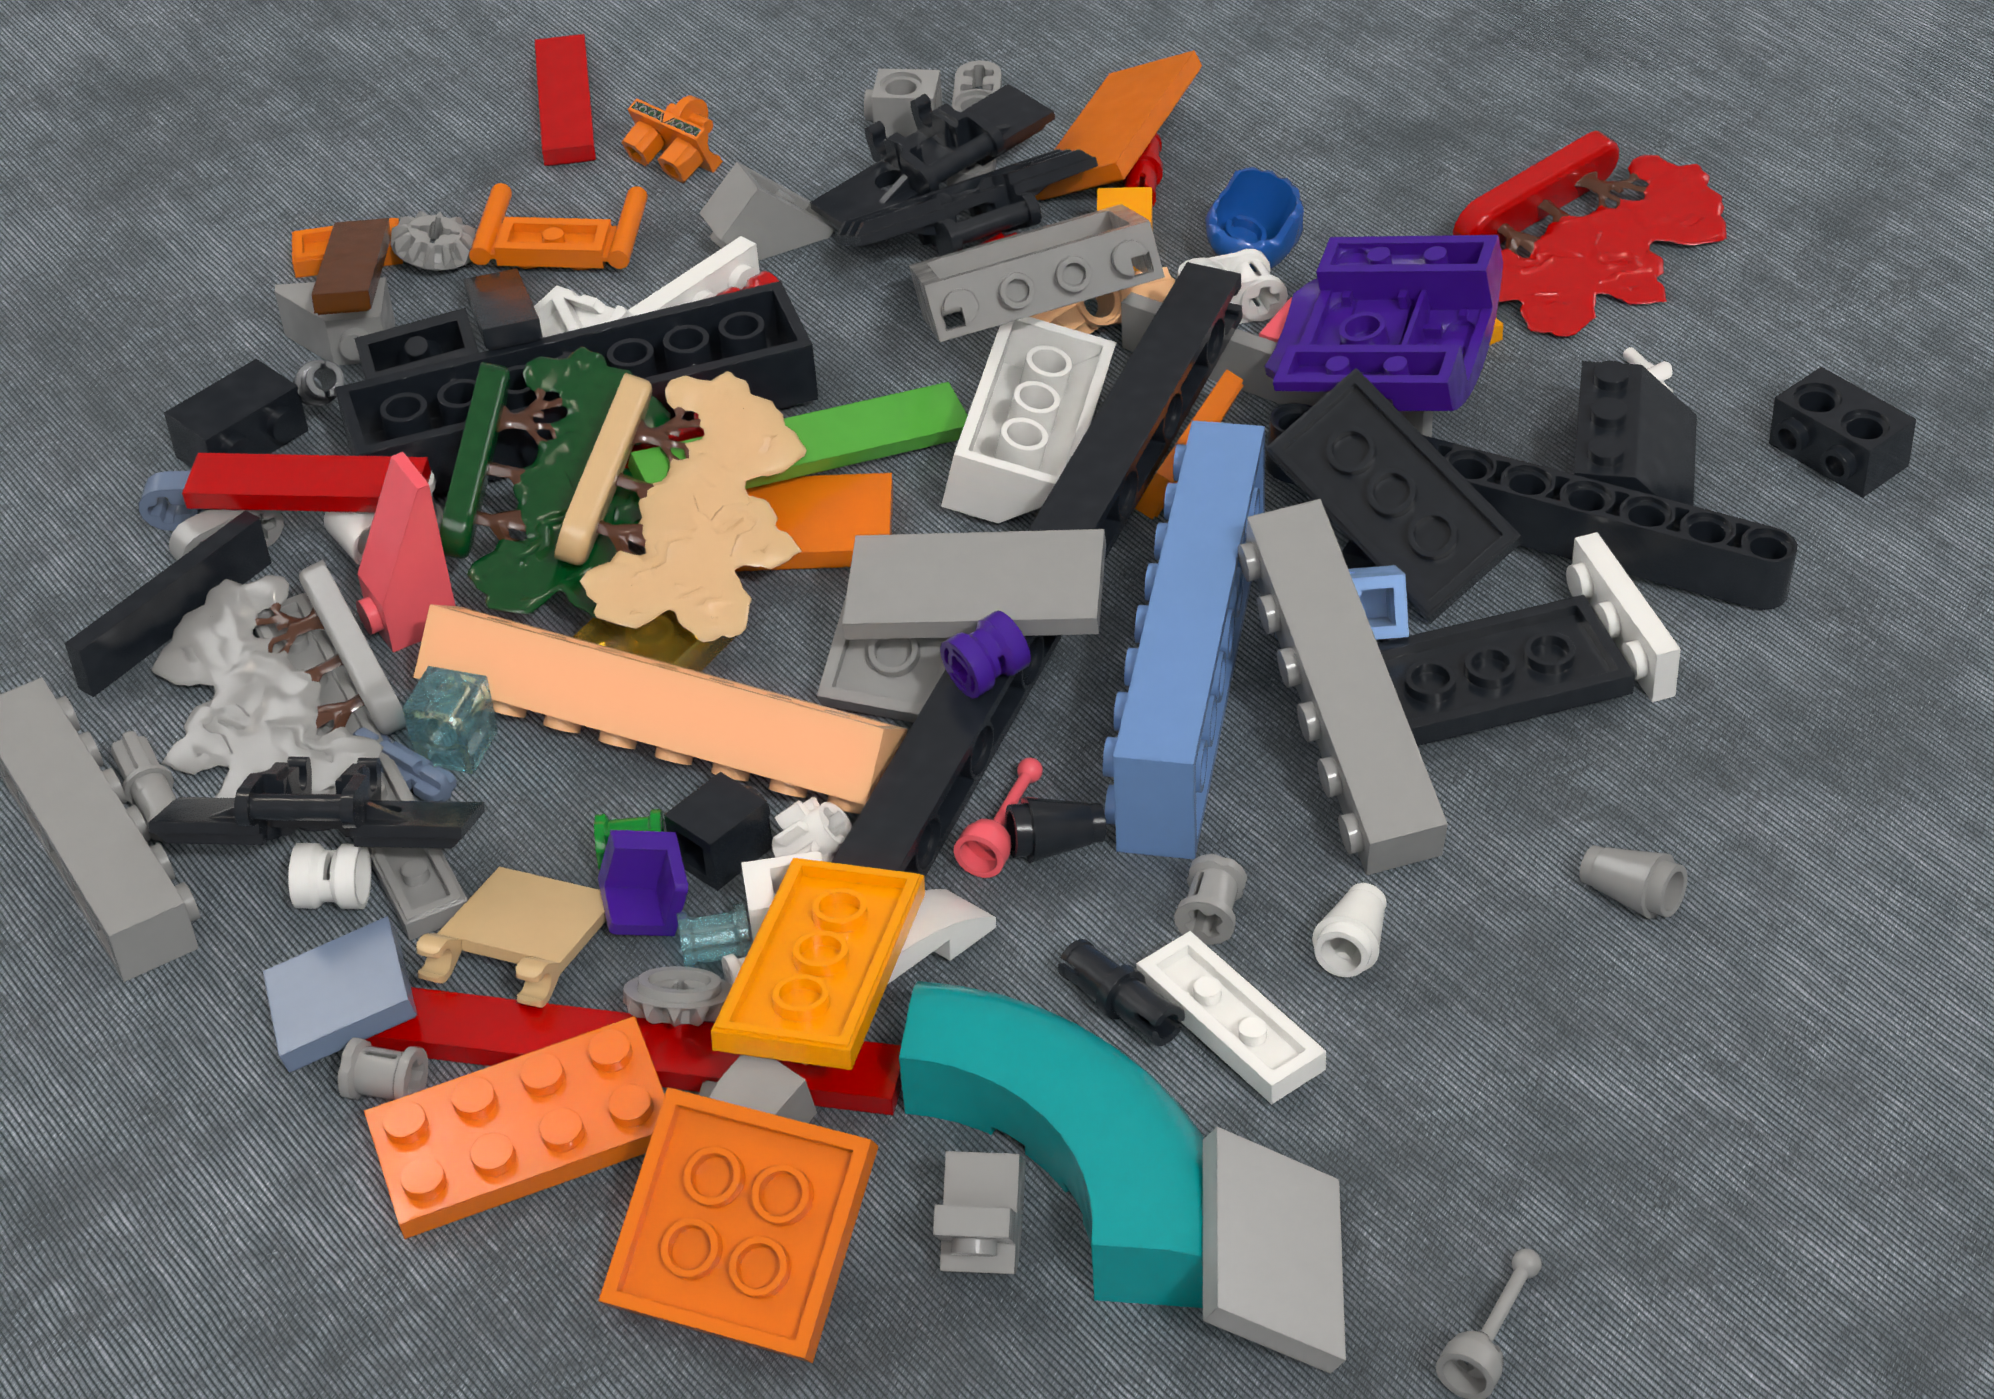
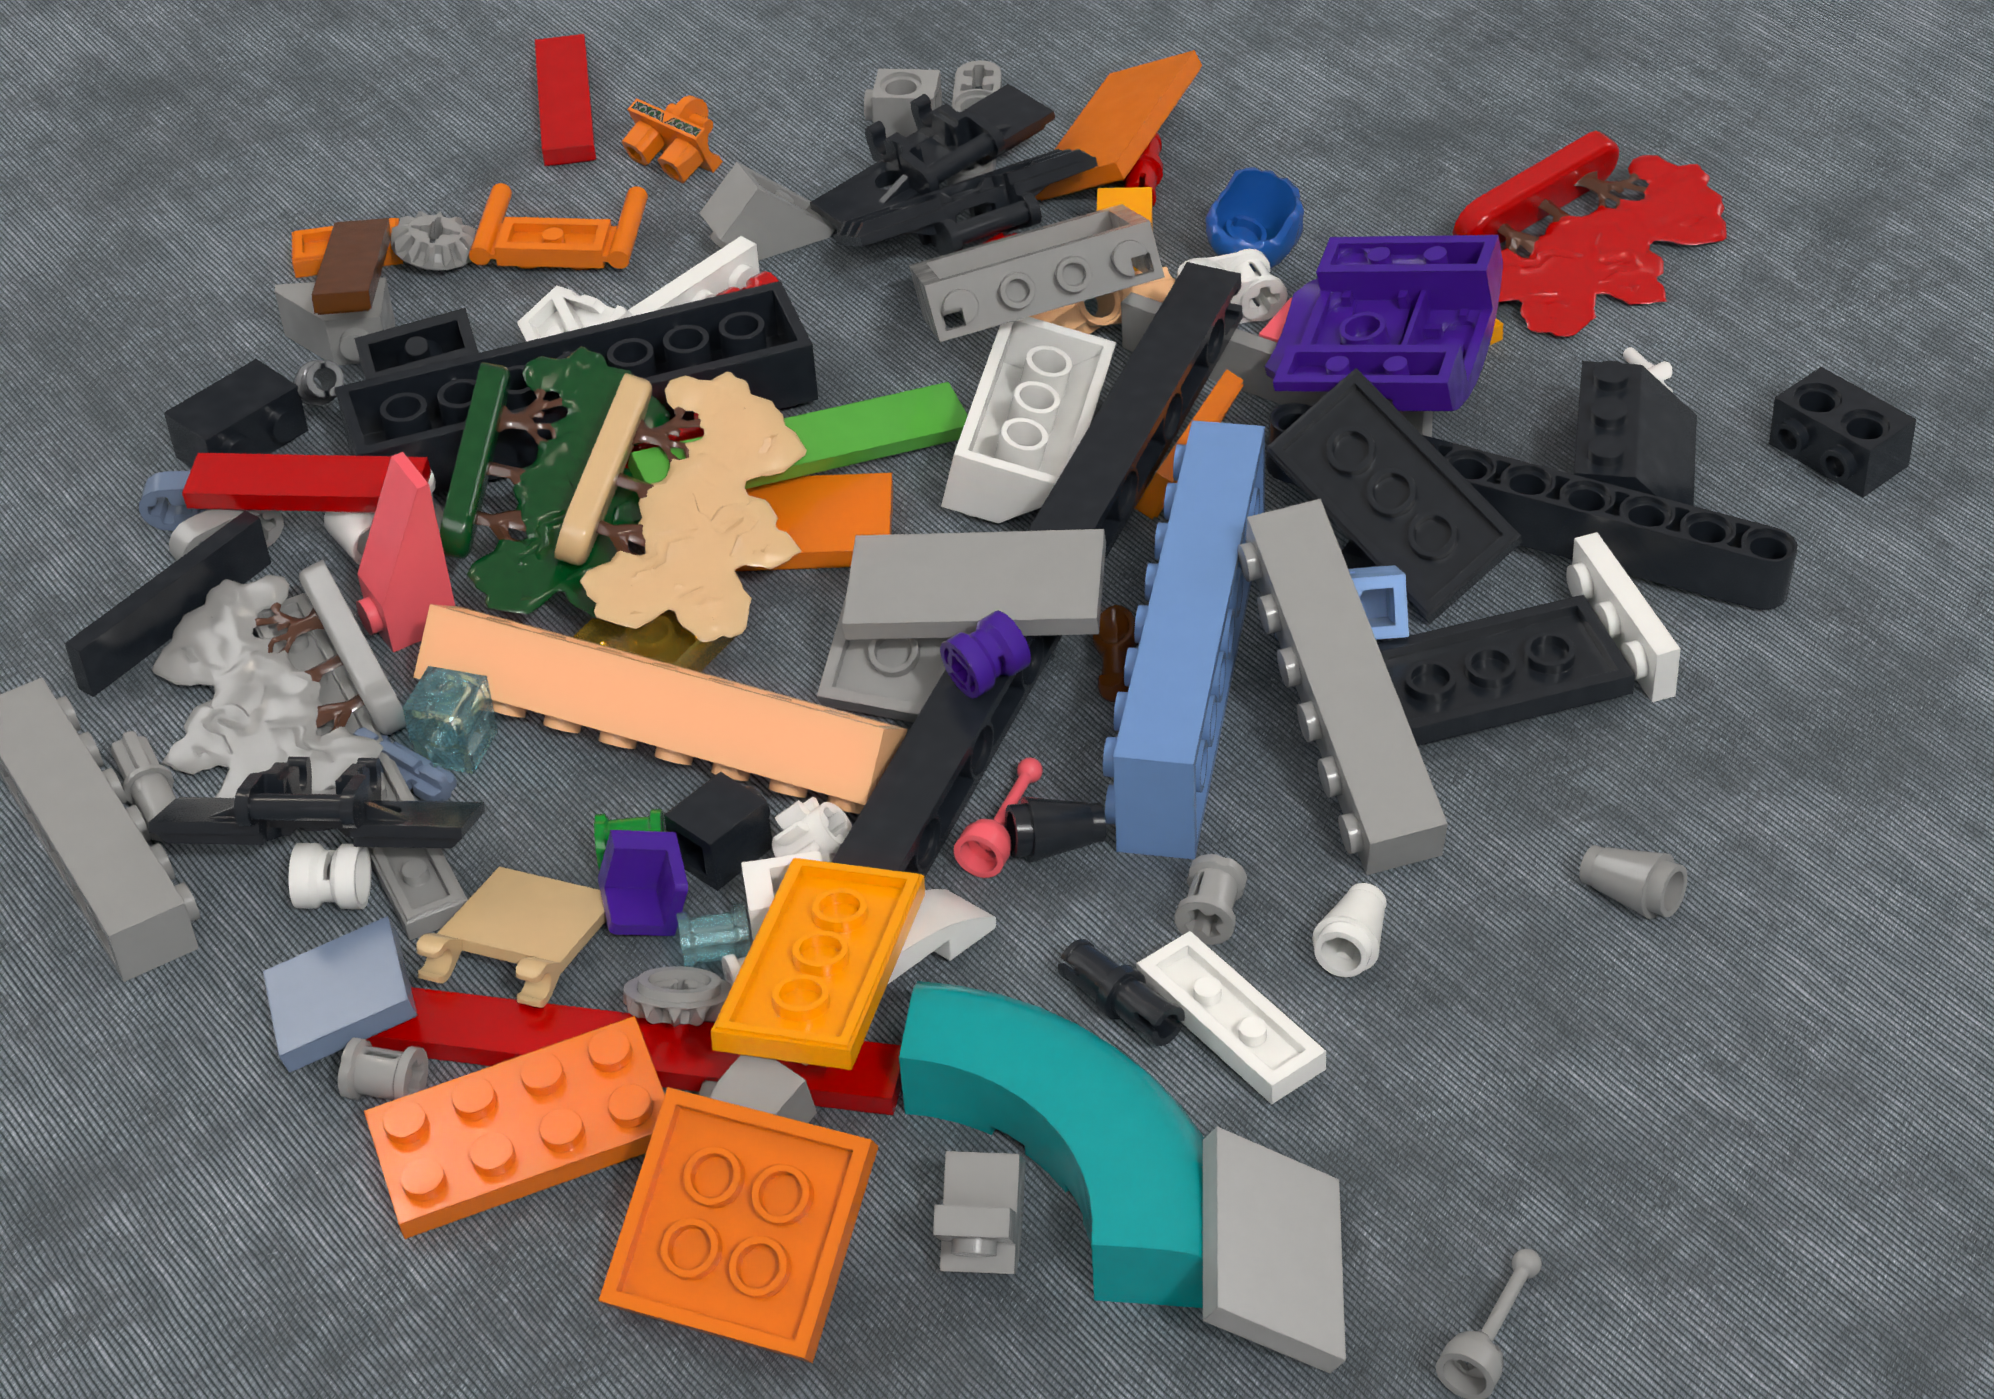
black tile [463,268,543,351] -> none
none -> reddish brown piece [1092,605,1138,702]

